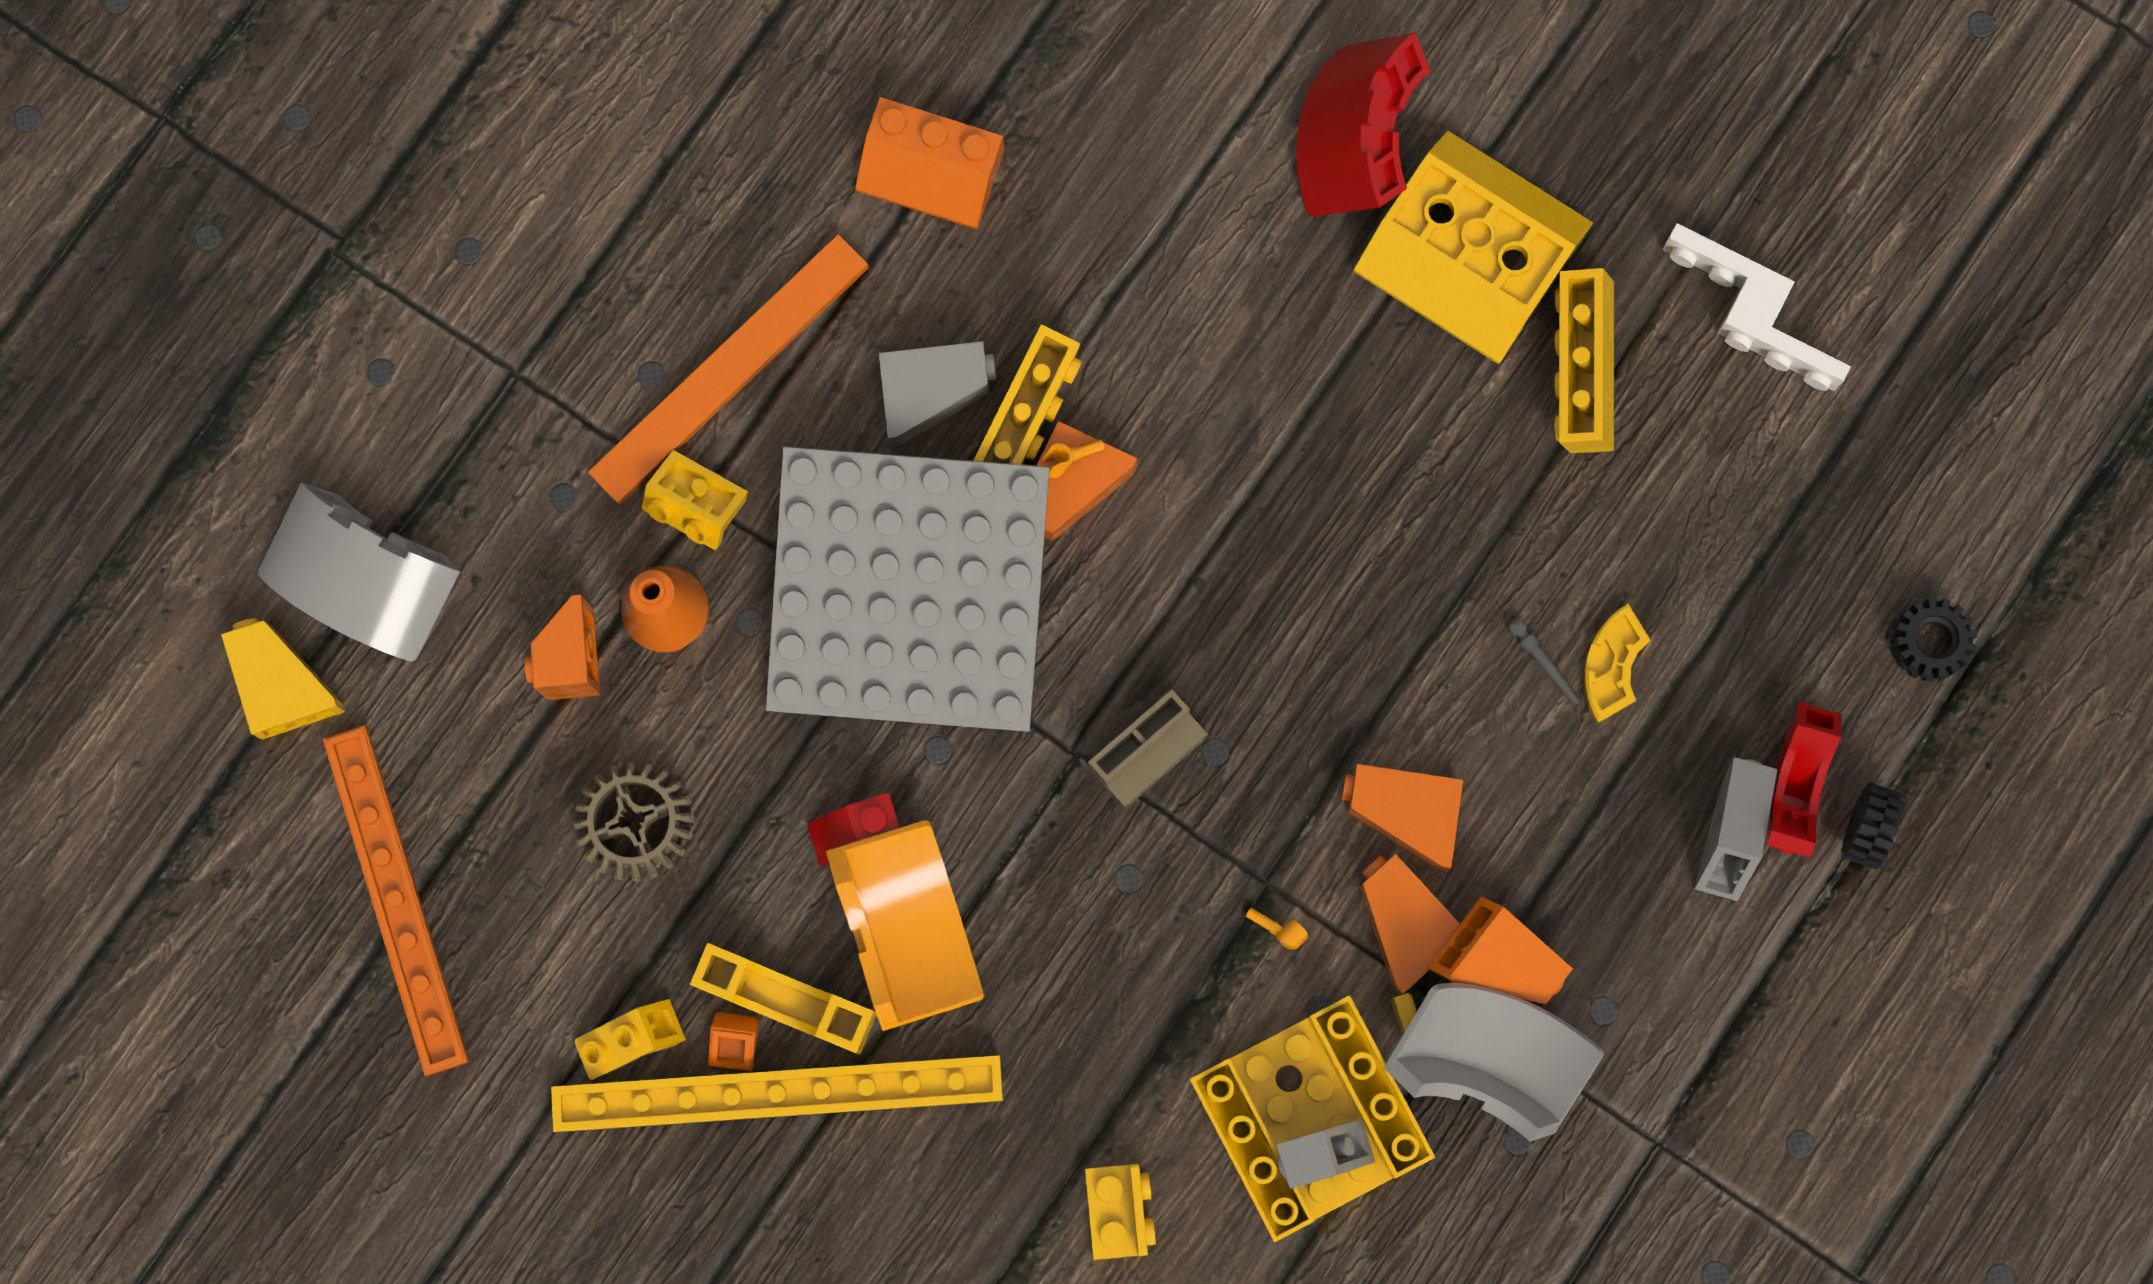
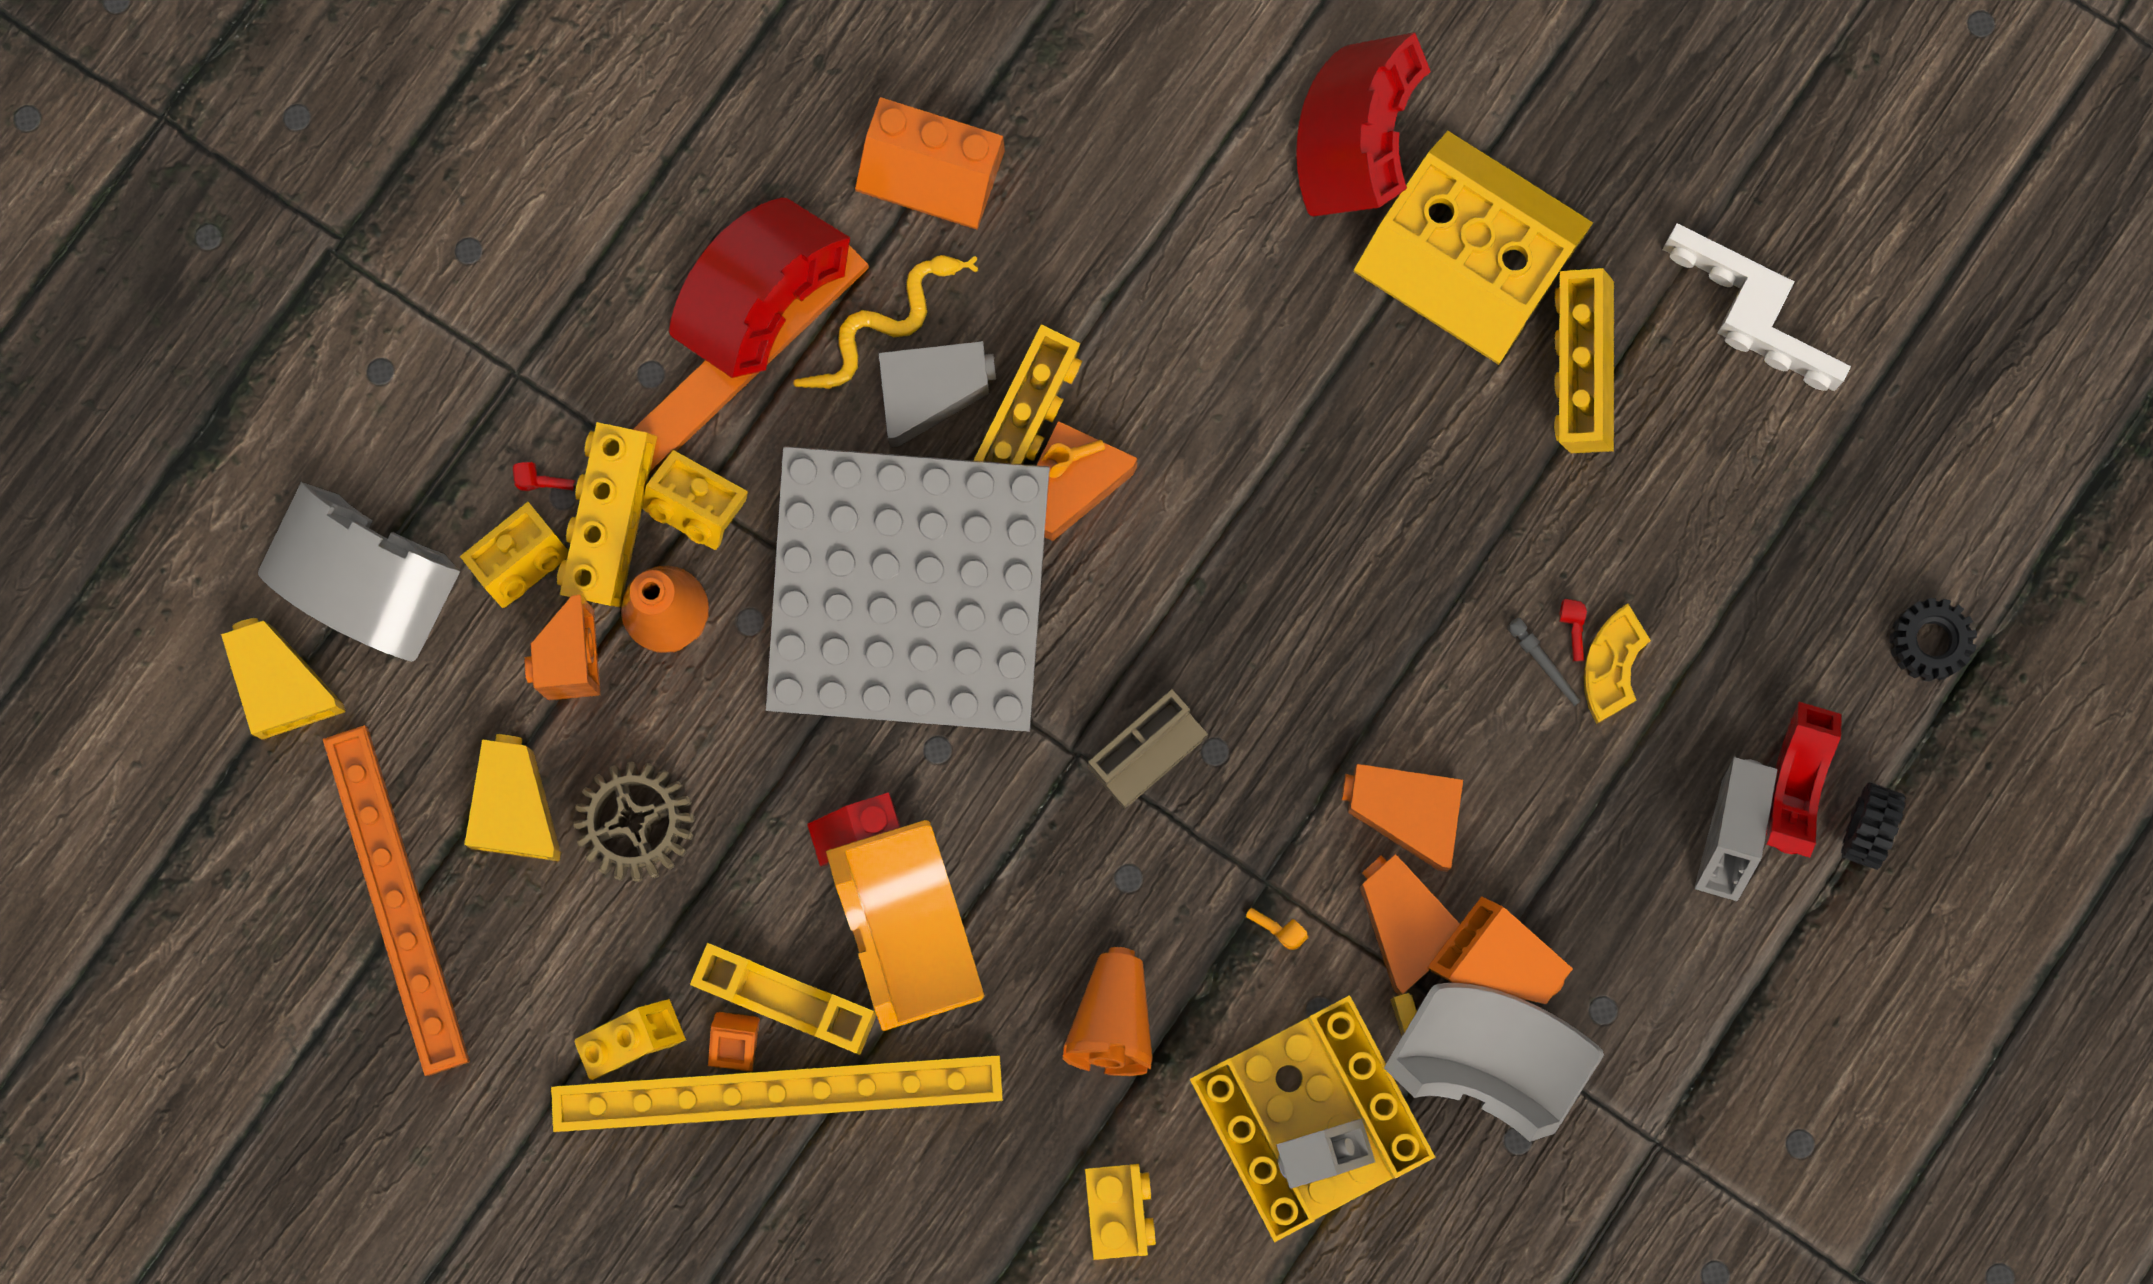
none -> yellow bracket [460,502,569,608]
none -> yellow slope [464,734,561,861]
none -> red hand [513,462,575,491]
none -> yellow brick [557,422,657,607]
none -> red panel [669,198,850,378]
none -> yellow animal [793,255,978,389]
none -> orange cone [1063,947,1153,1076]
none -> red hand [1559,599,1587,661]

